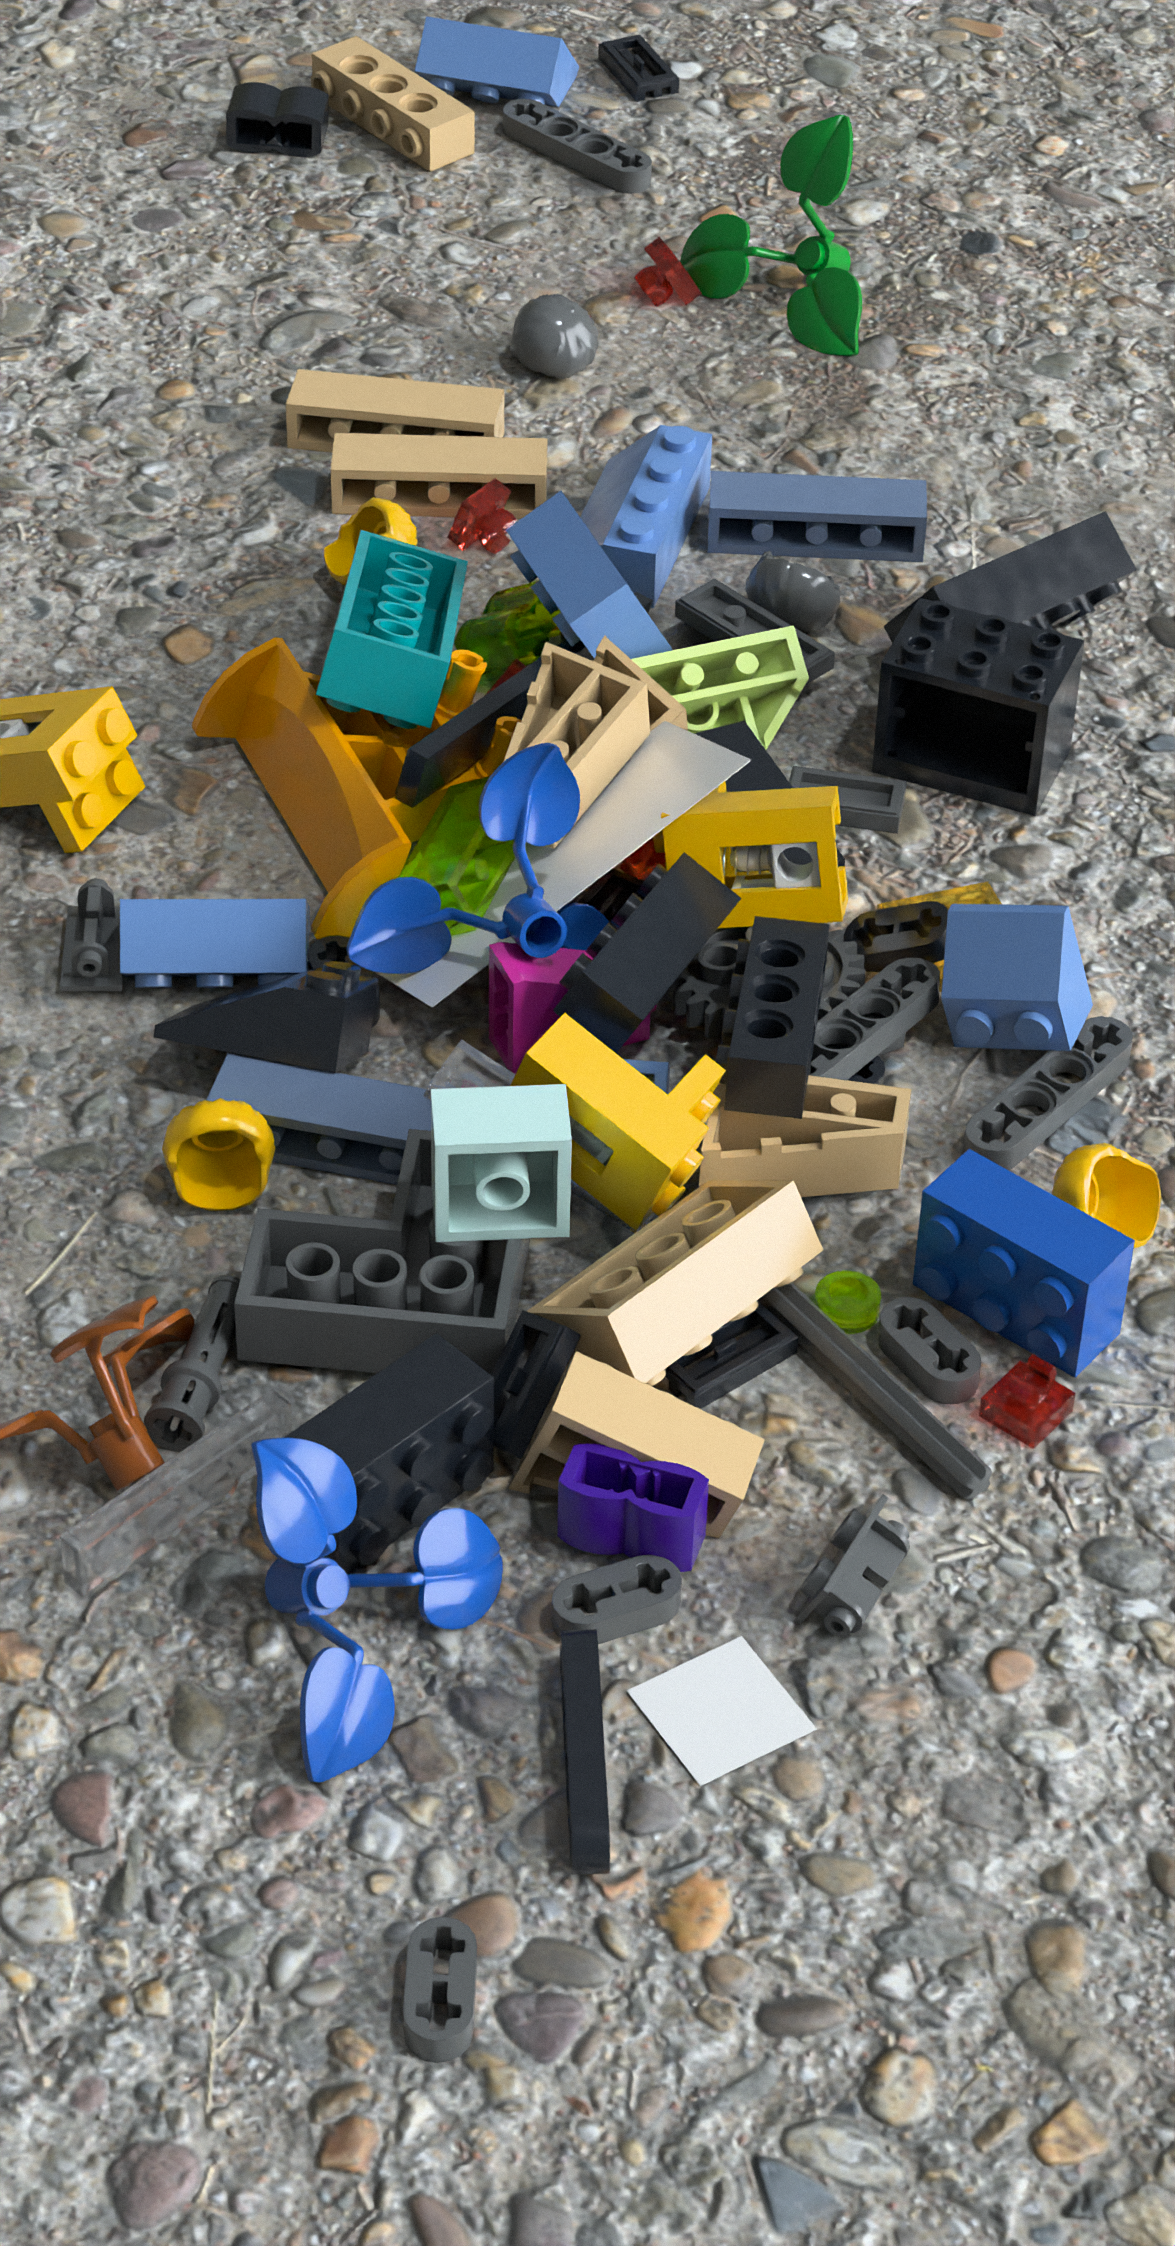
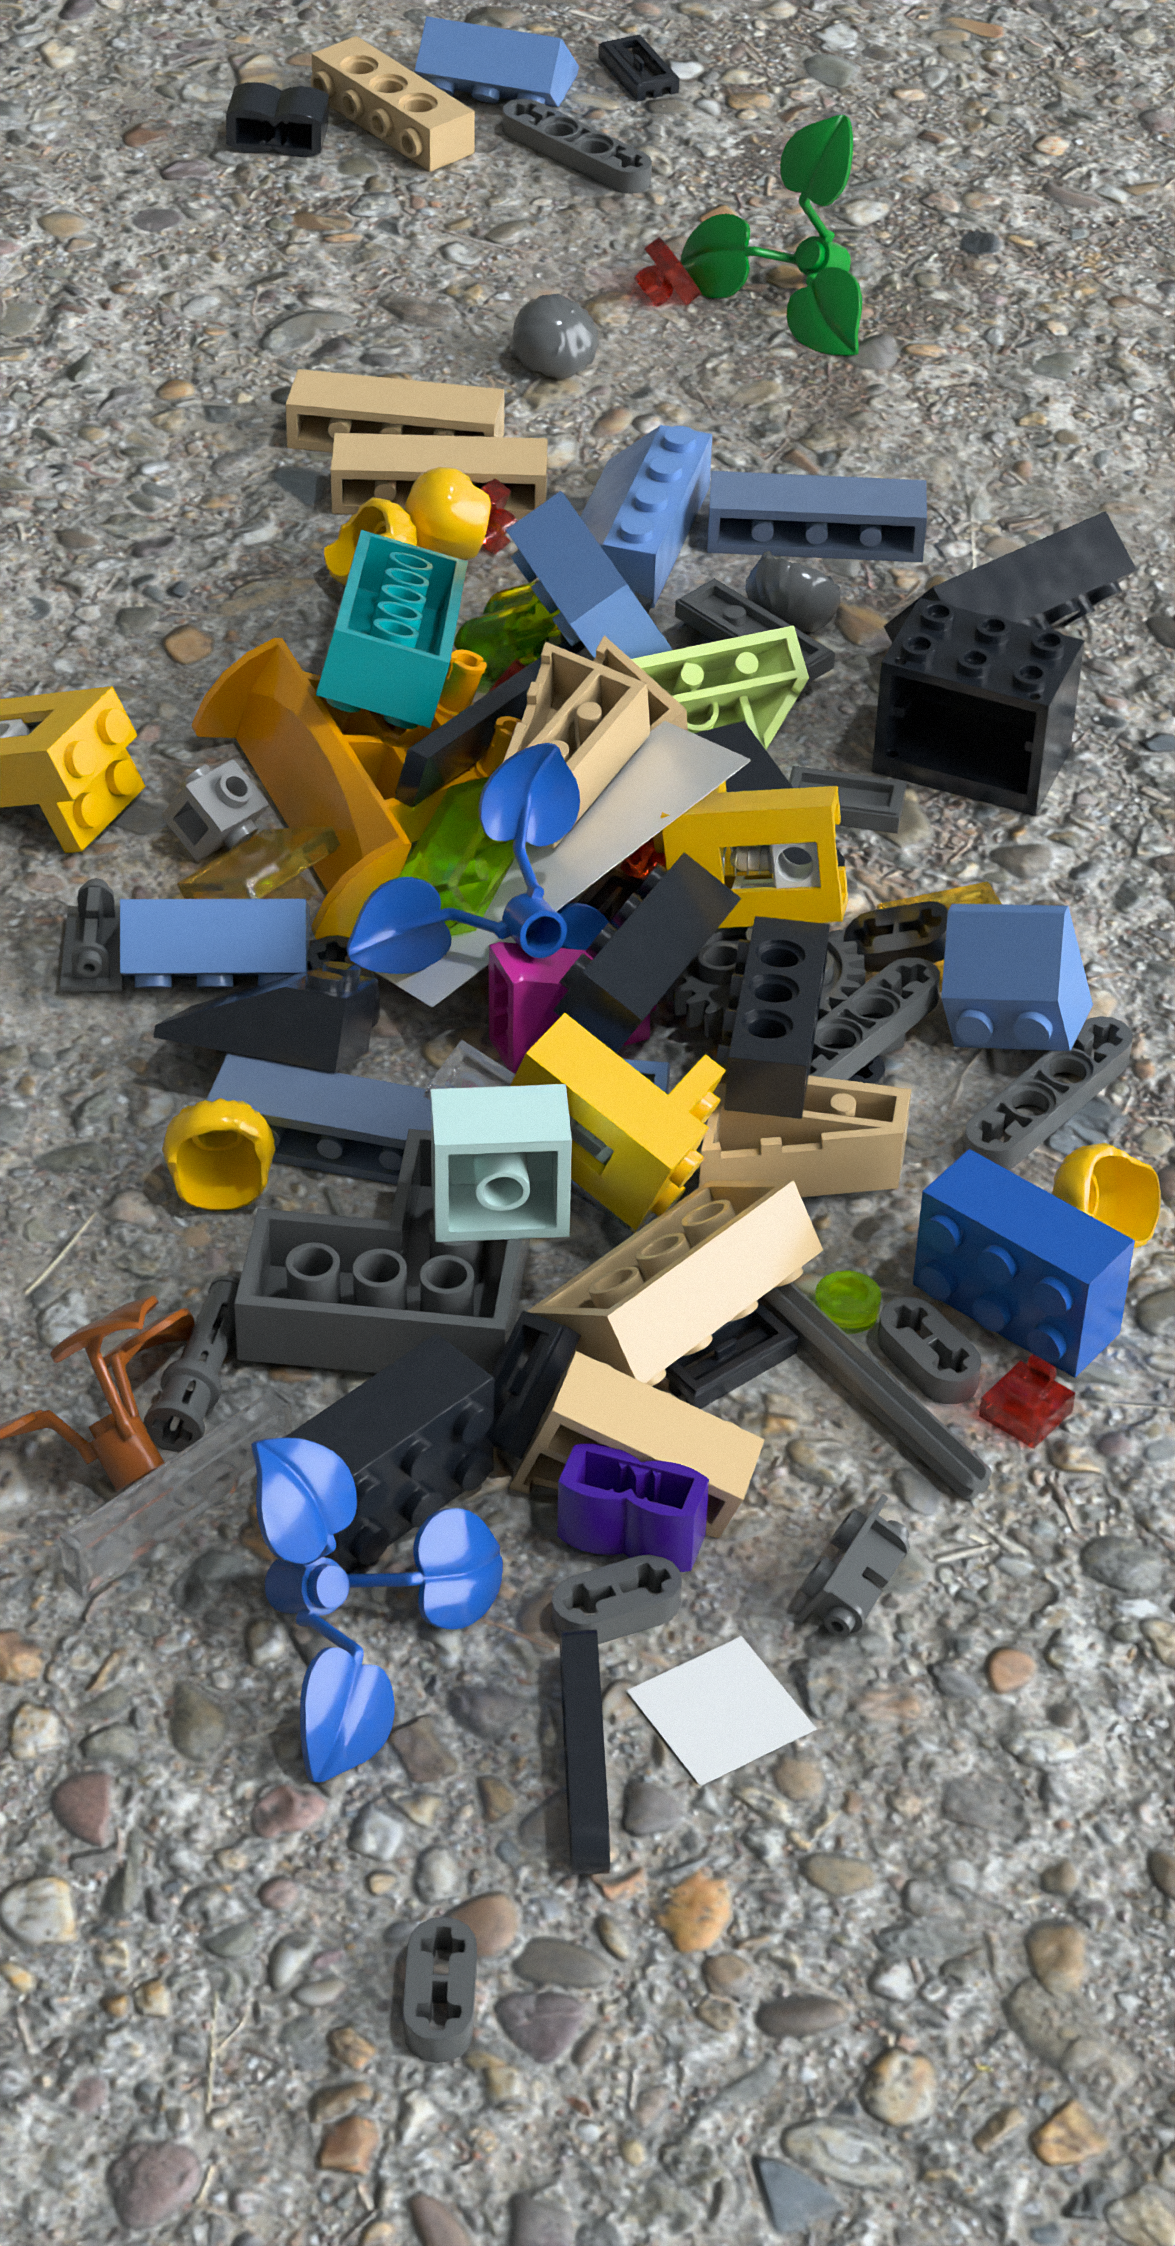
none -> light grey brick [161,759,270,861]
none -> clear yellow tile [177,826,340,899]
none -> yellow hair [405,467,491,560]

